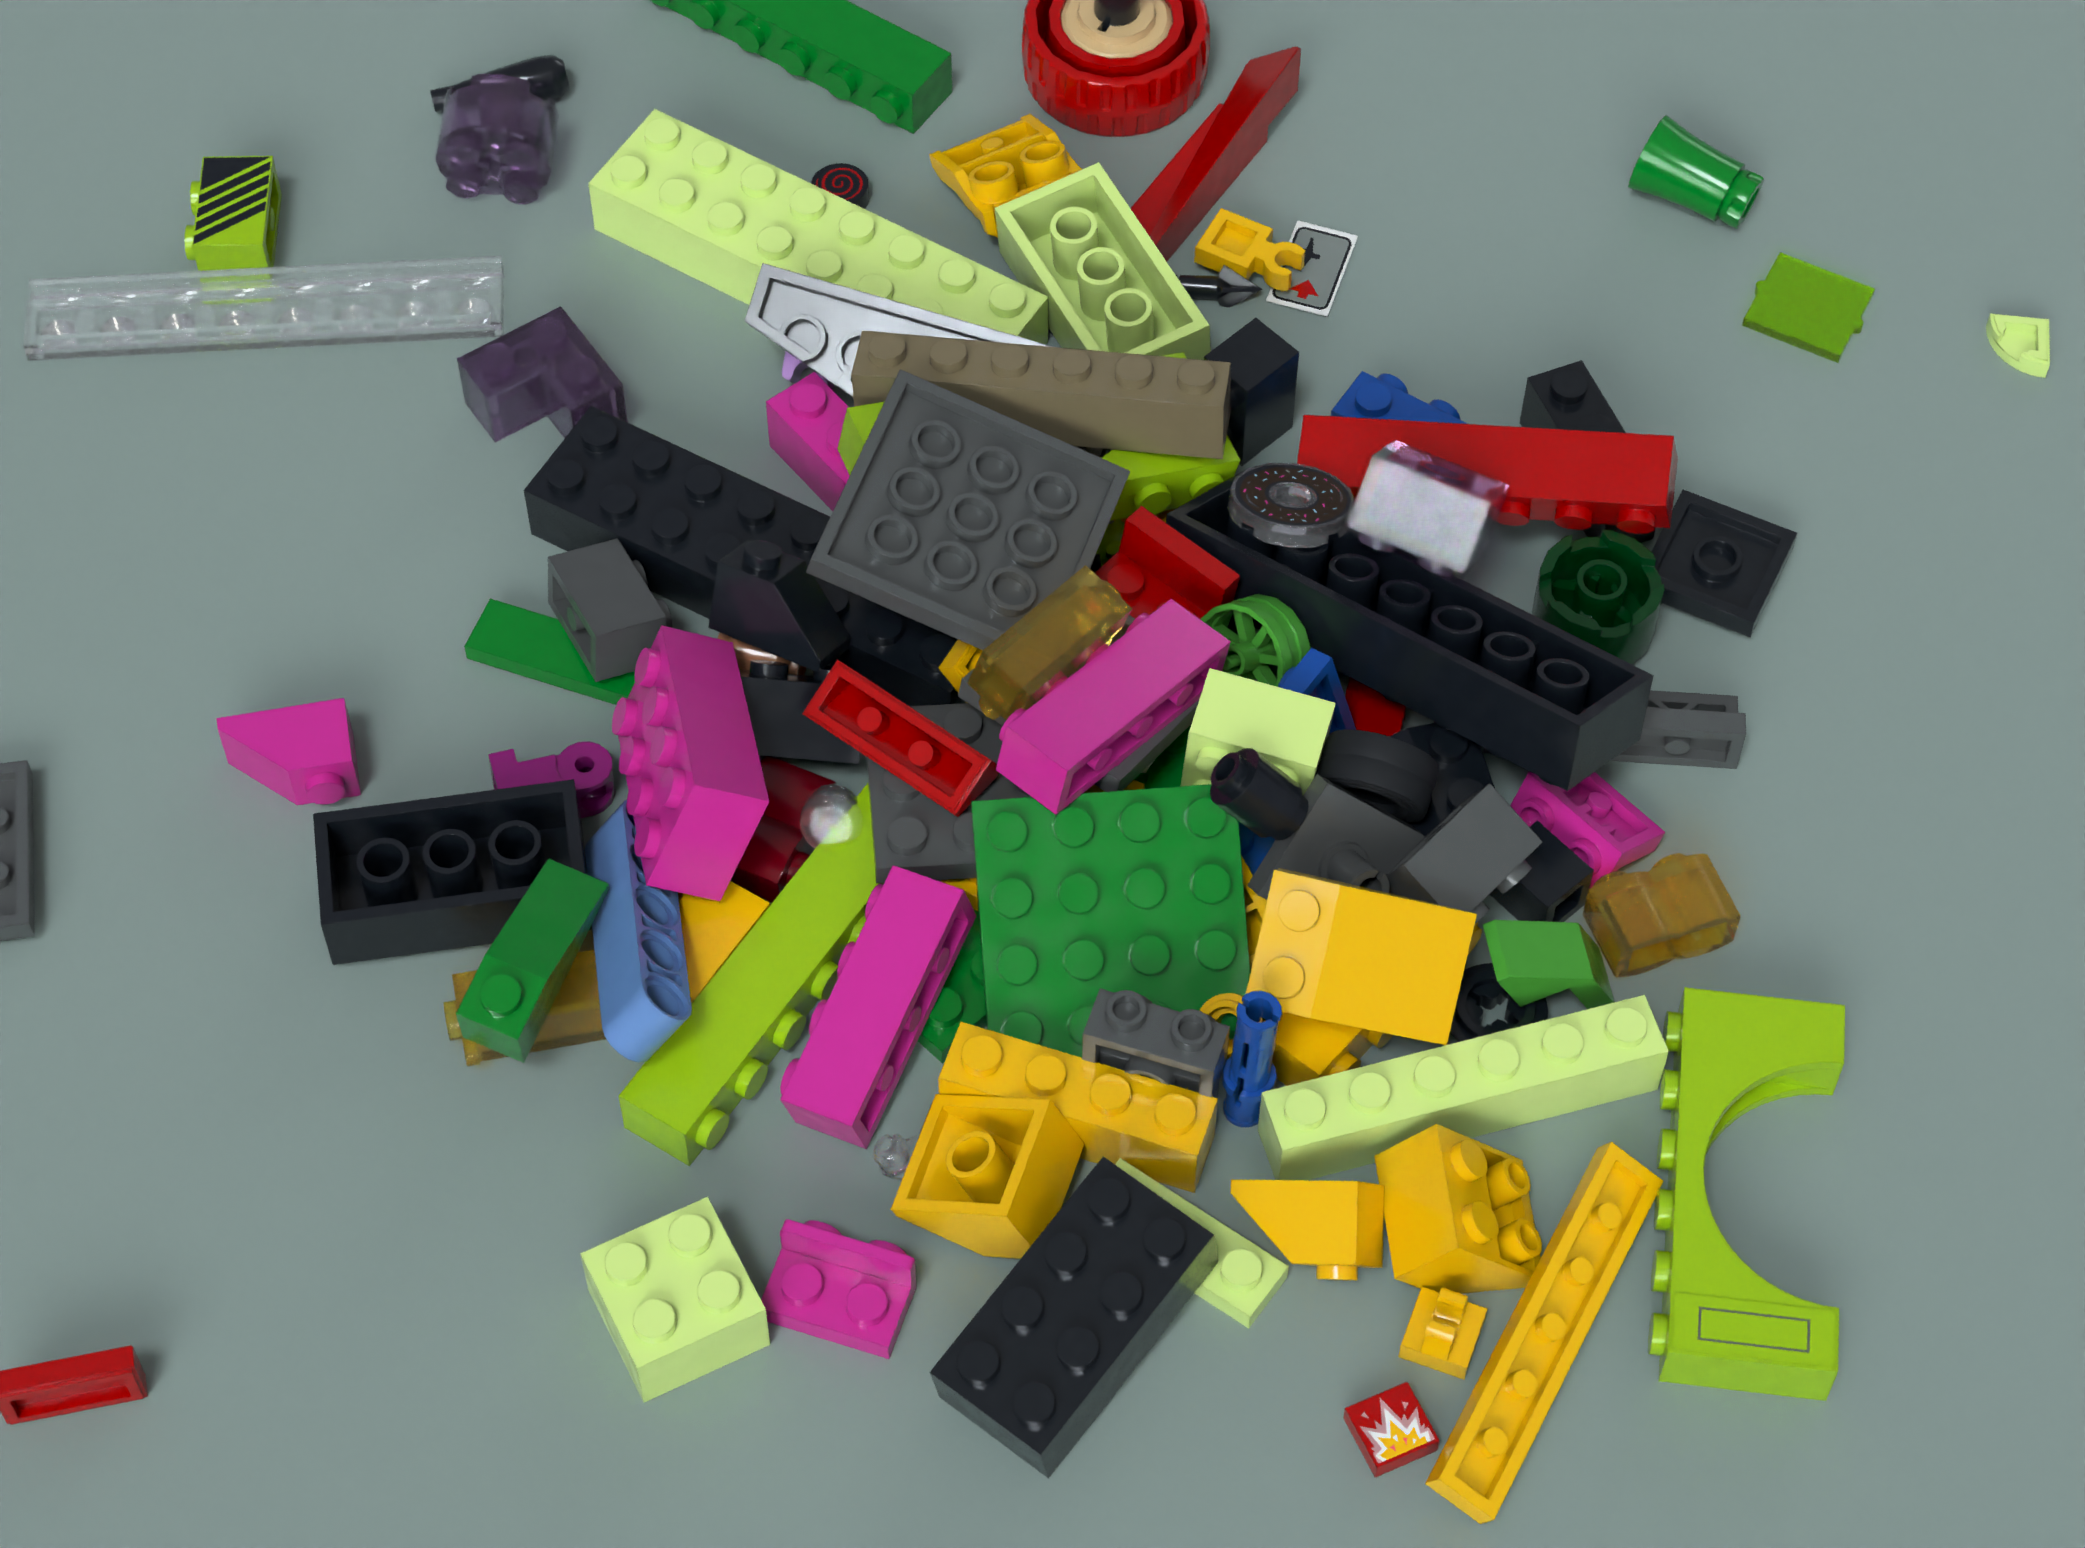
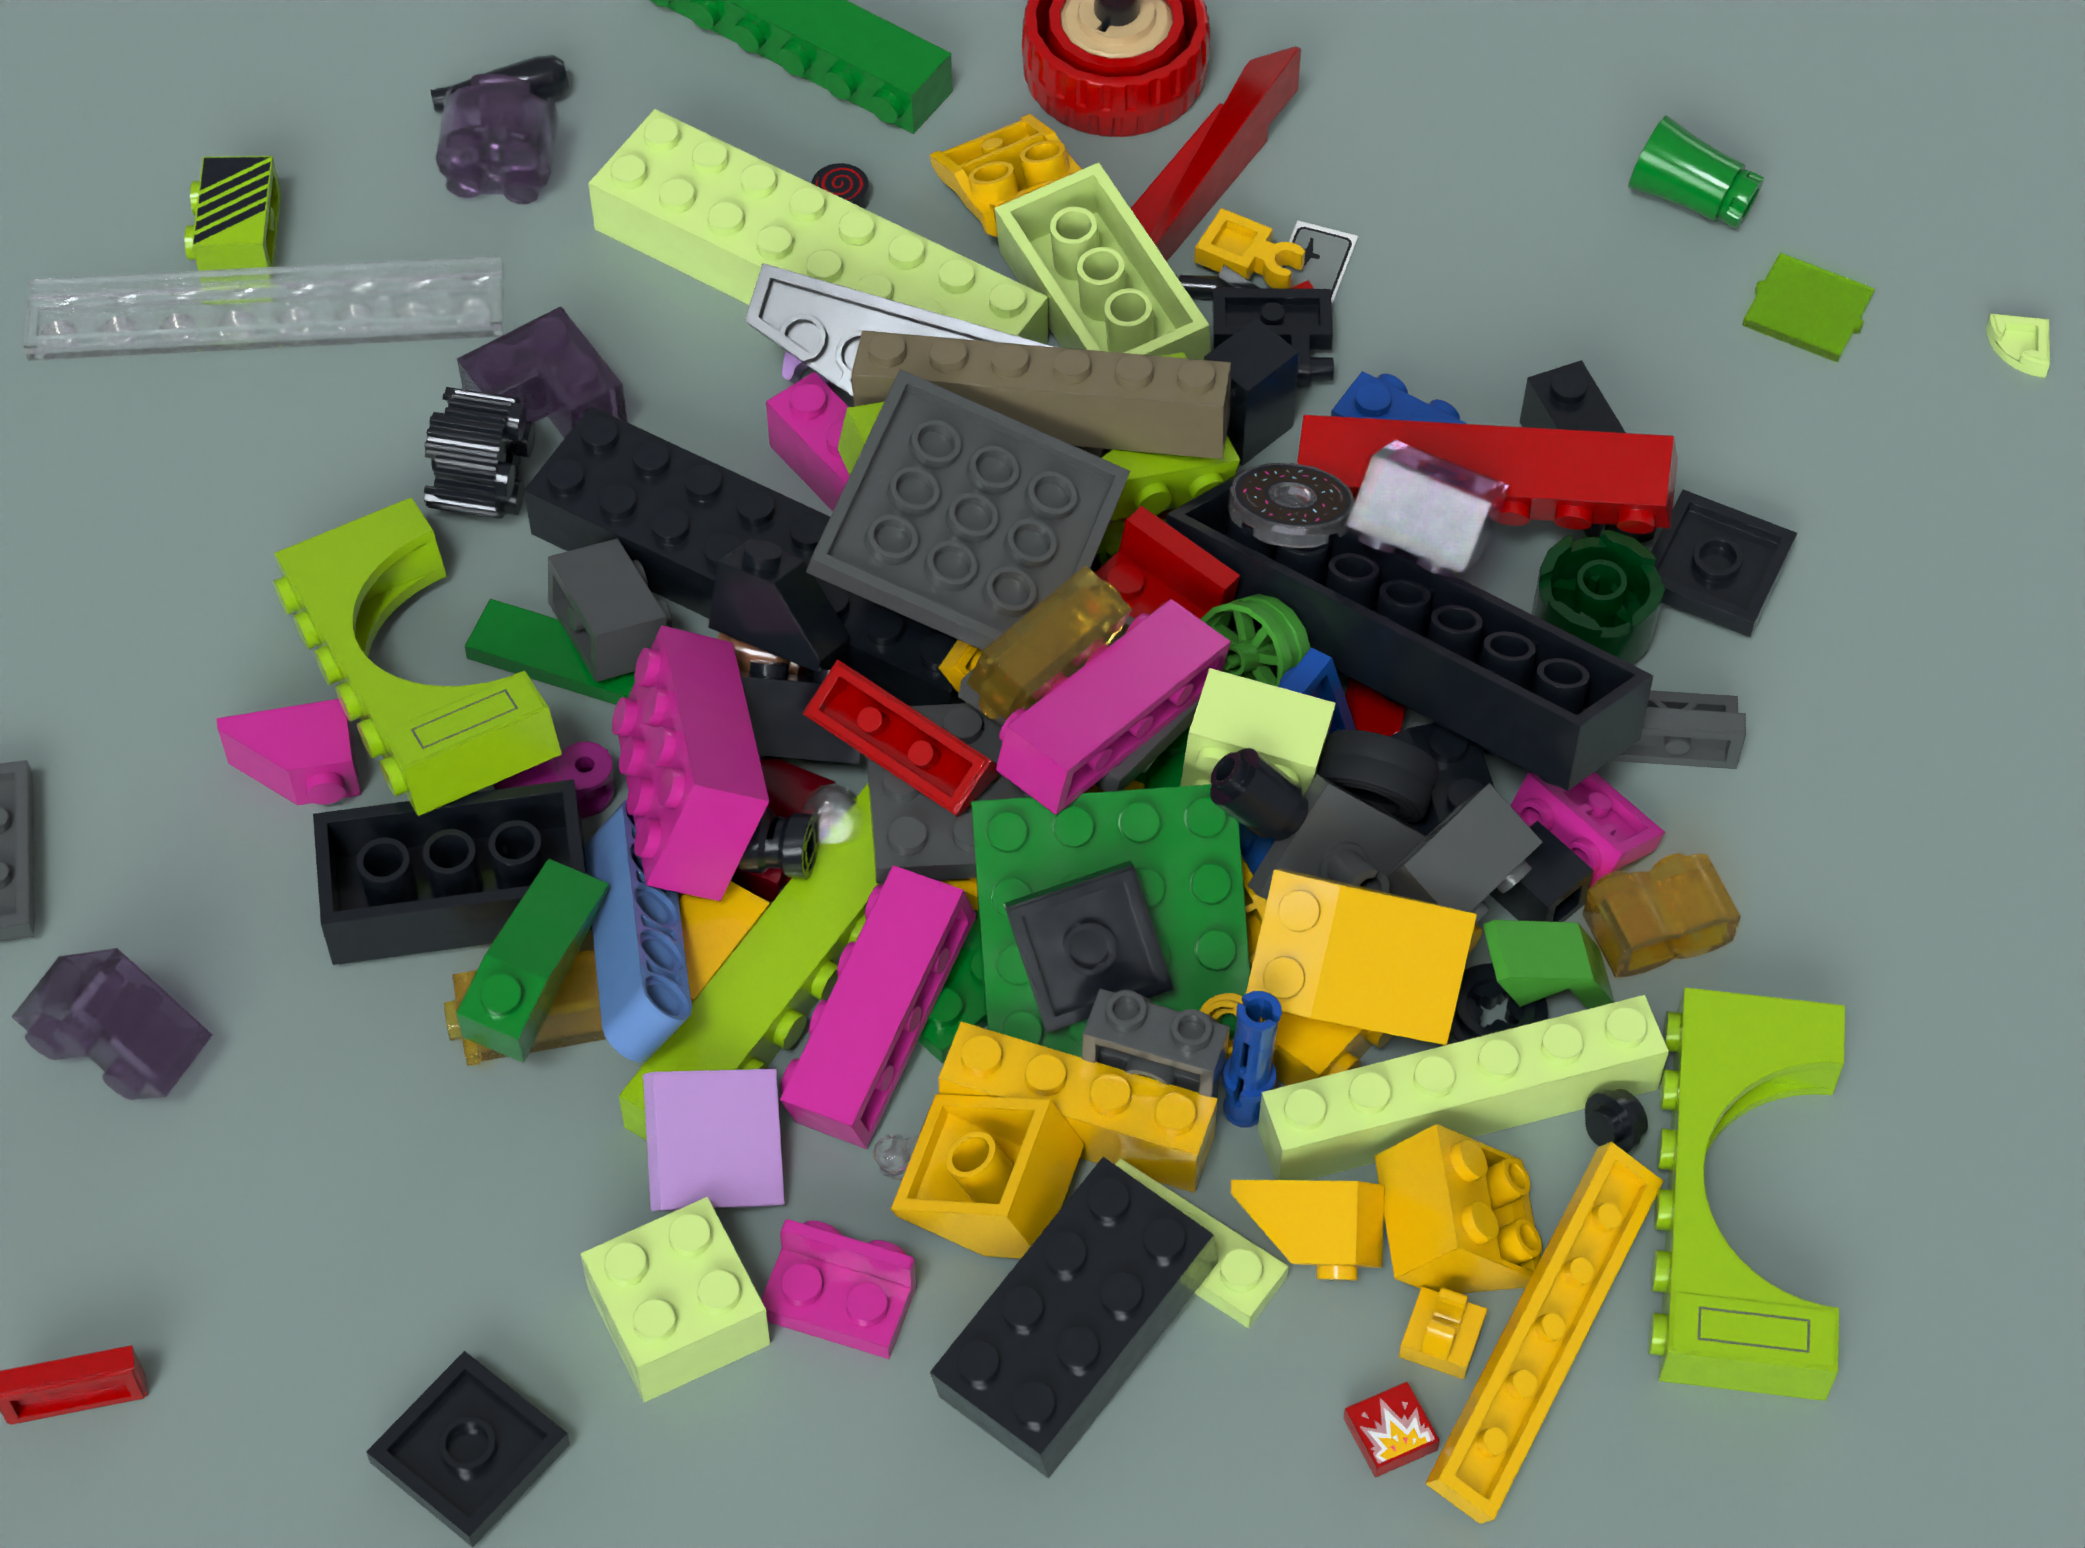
none -> clear purple brick [11,948,212,1100]
none -> lime arch [272,497,562,816]
none -> black plate [366,1350,570,1548]
none -> black brick [423,387,536,519]
none -> lavender tile [643,1069,785,1212]
none -> black wheel [739,808,819,880]
none -> black plate [1003,860,1174,1032]
none -> black plate [1212,288,1334,387]
none -> black plate [1585,1089,1648,1153]

